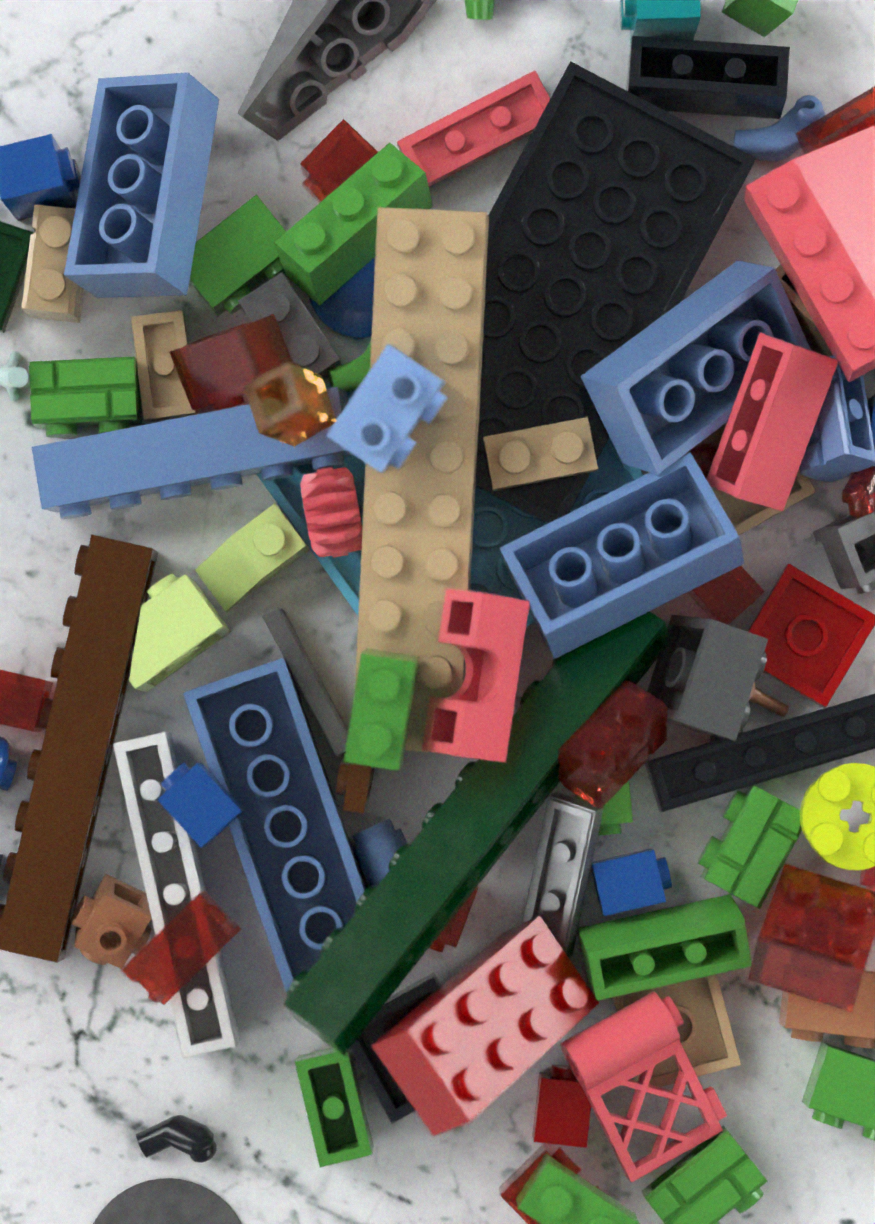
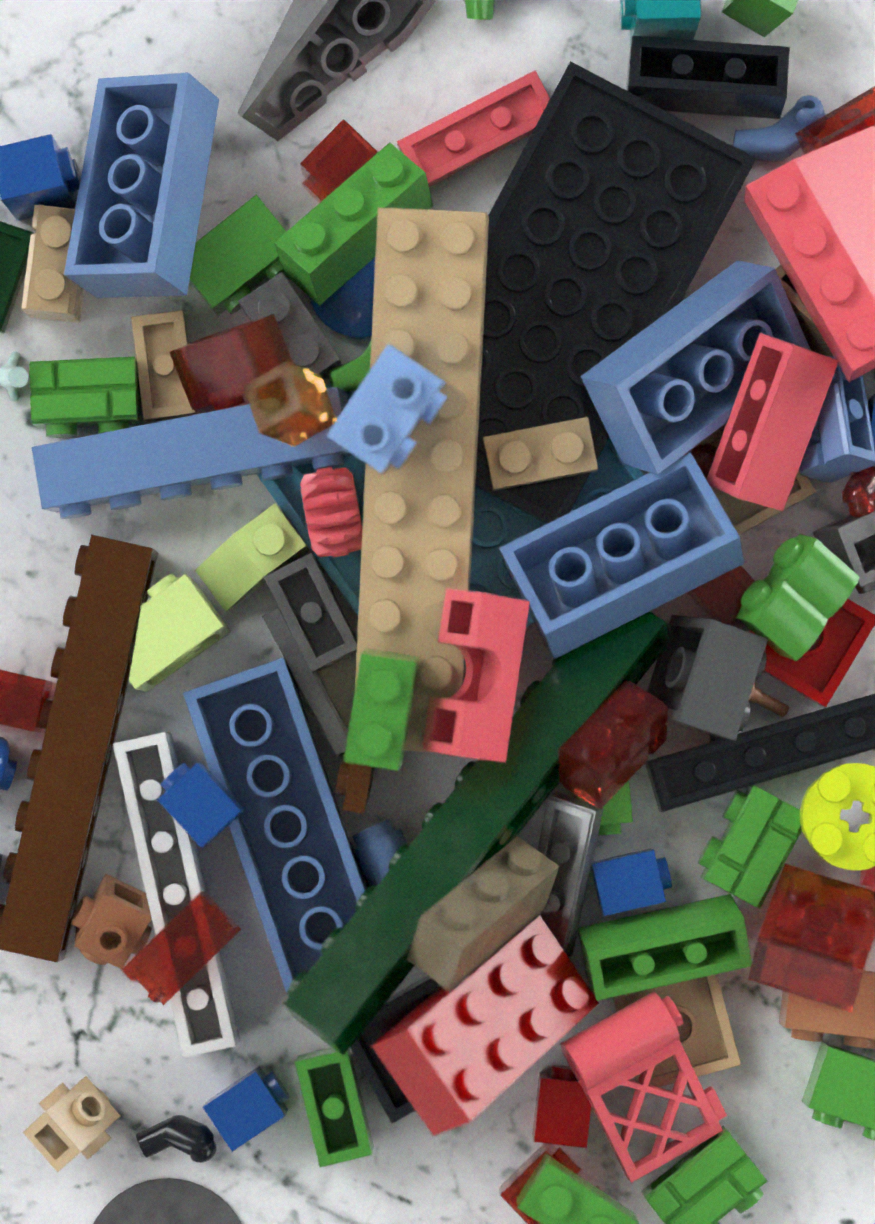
none -> tan brick [23,1076,121,1172]
none -> blue brick [203,1066,290,1152]
none -> flat silver brick [264,553,357,673]
none -> dark tan brick [408,836,559,991]
none -> bright green brick [736,534,860,661]

